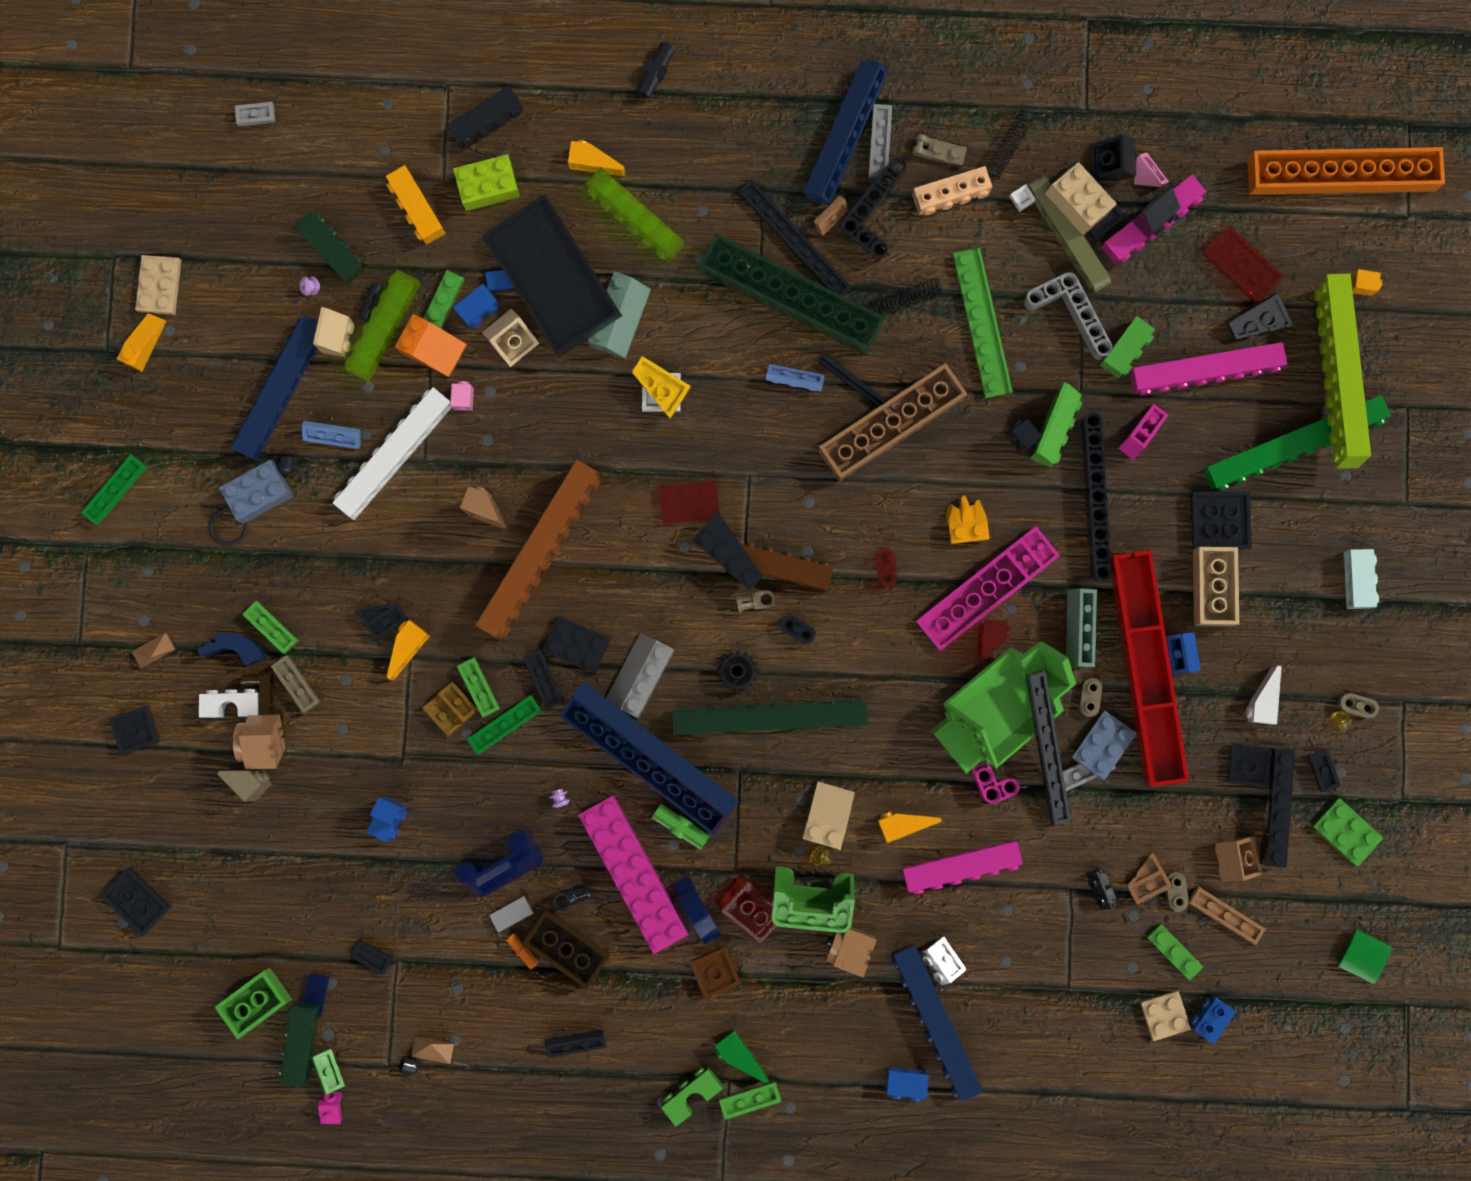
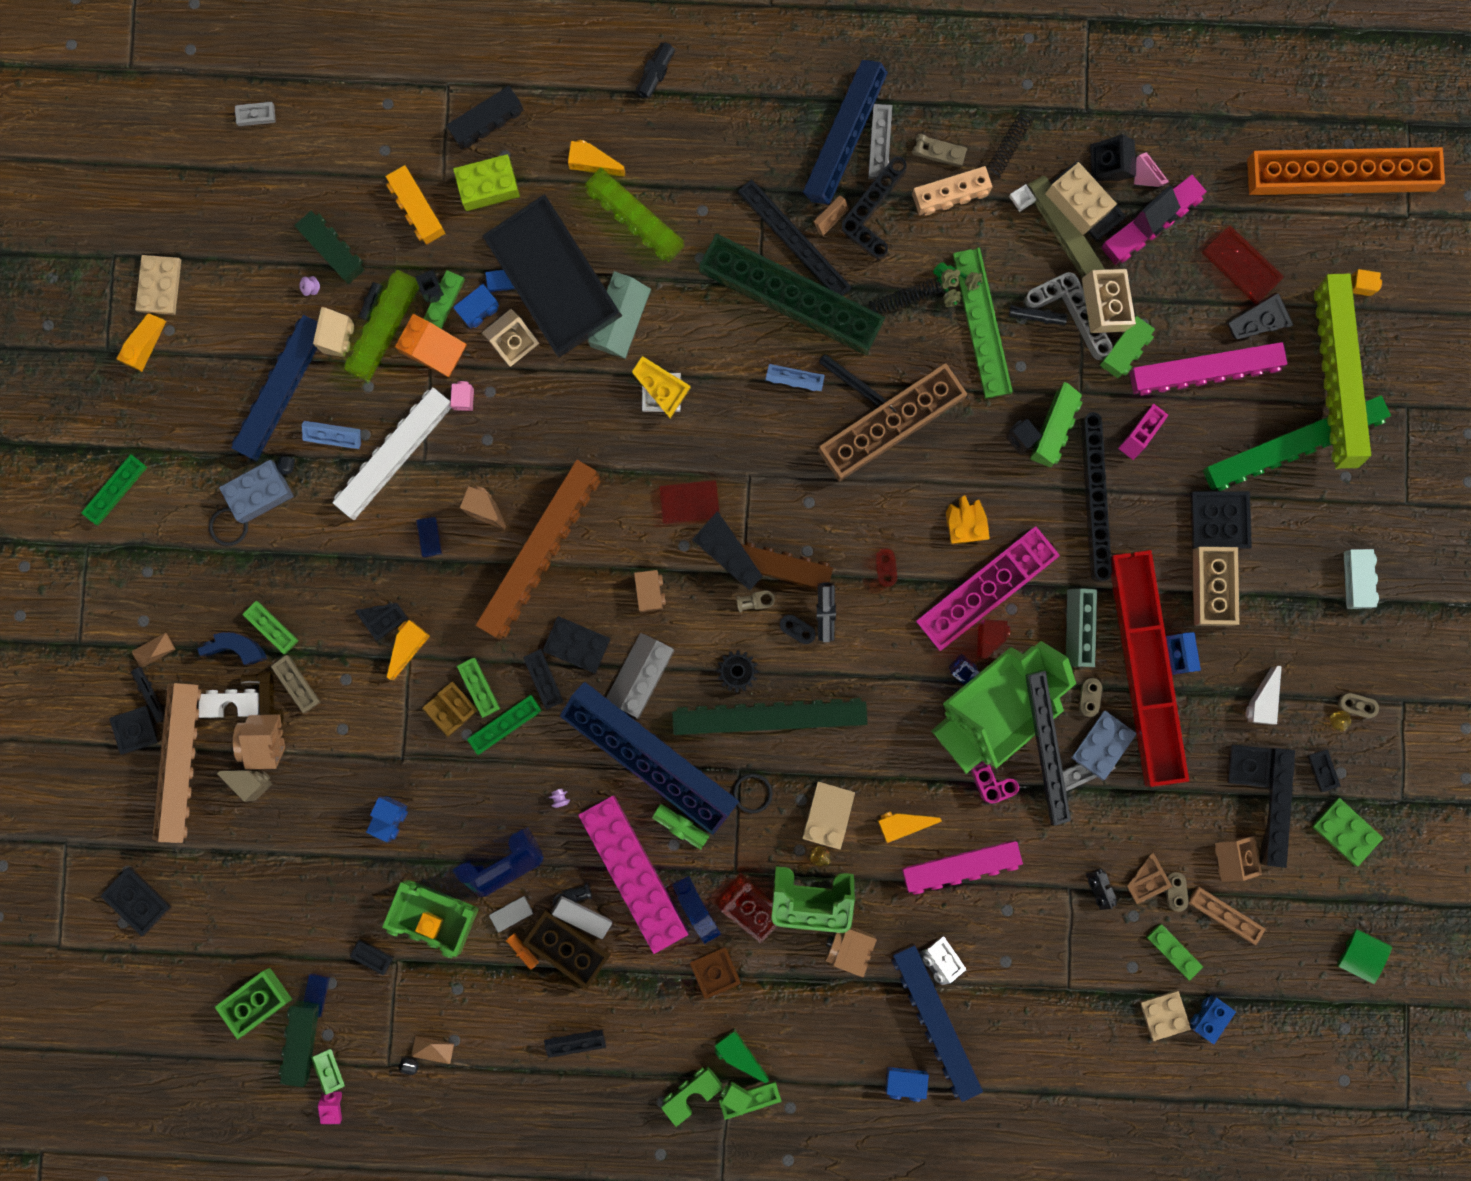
none -> black pin [130,667,165,723]
none -> medium nougat brick [152,683,201,843]
none -> bright green windscreen [382,880,479,958]
none -> black brick [415,270,444,303]
none -> light orange brick [415,912,445,939]
none -> clear blue plate [416,517,442,558]
none -> light grey tile [551,896,612,939]
none -> medium nougat brick [634,570,666,613]
none -> bright green brick [720,1082,752,1116]
none -> black piece [733,773,773,814]
none -> black piece [816,582,836,642]
none -> olive plant [933,262,982,307]
none -> clear blue brick [949,653,979,685]
none -> black pin [1009,305,1067,326]
none -> tan brick [1082,269,1136,333]

